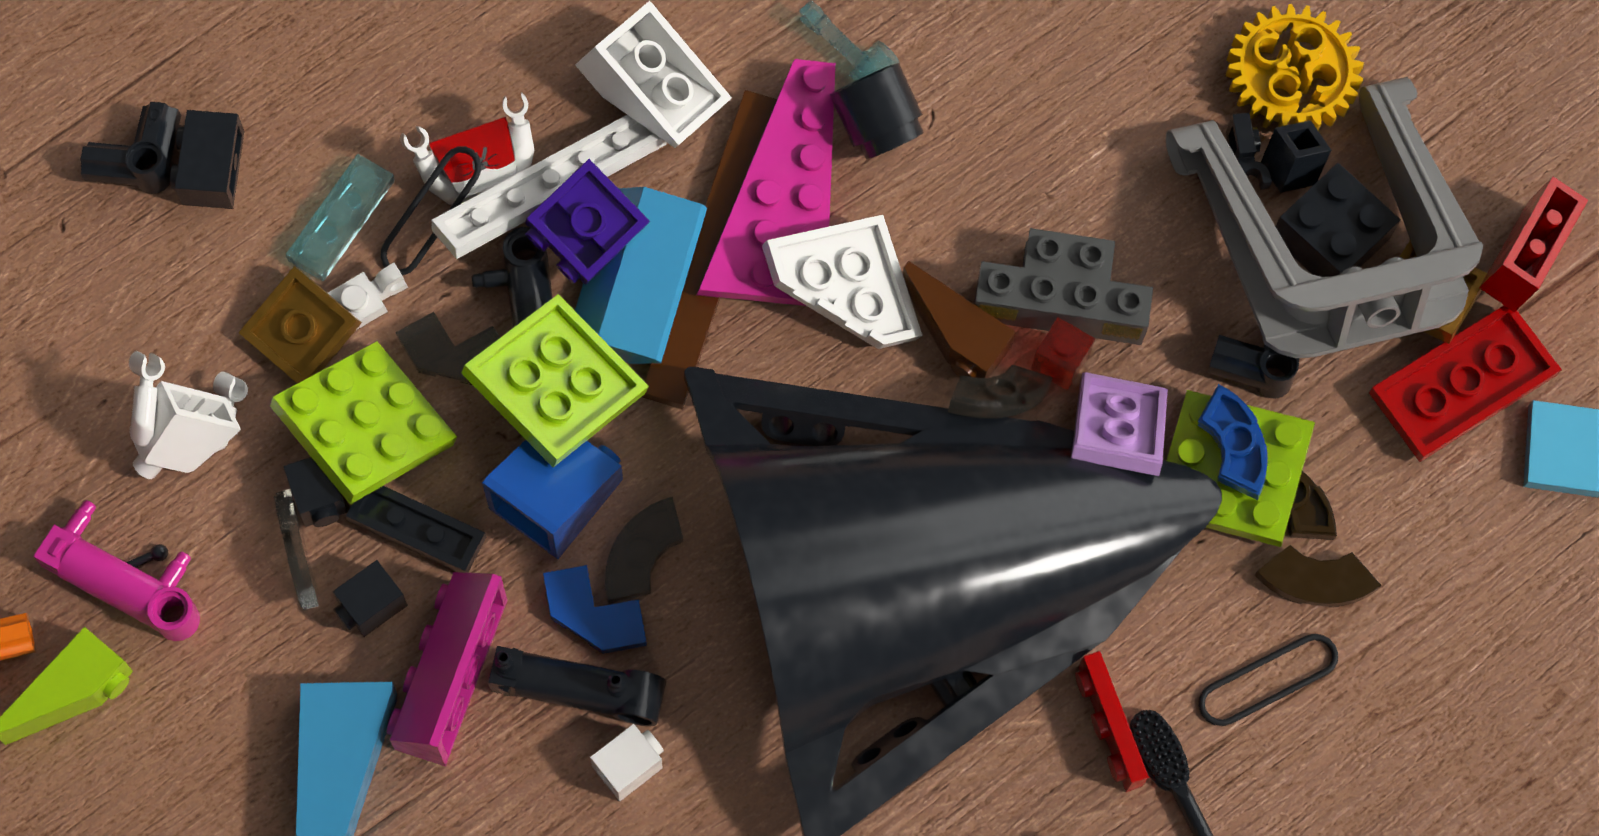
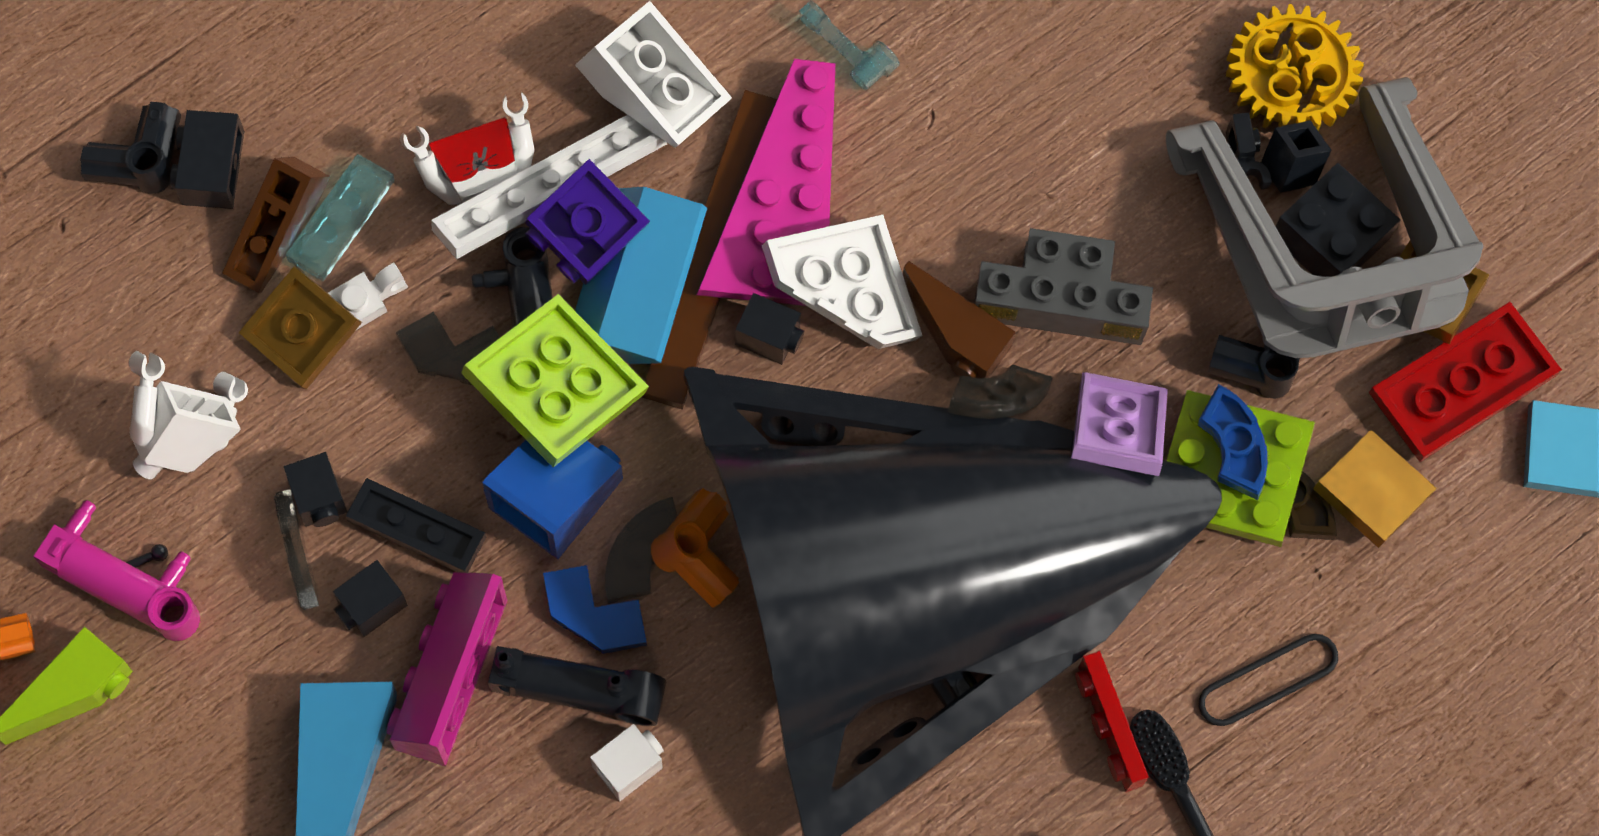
lime plate [270,341,457,504] -> none
black piece [380,146,481,276] -> none
black piece [829,62,924,160] -> none
clear red brick [1031,317,1095,391] -> none
dark brown tile [1255,545,1382,608] -> none
red brick [1479,176,1588,312] -> none
none -> reddish brown slope [222,157,330,293]
none -> orange piece [651,488,739,608]
none -> black brick [735,293,805,365]
none -> pearl gold tile [1313,430,1437,548]

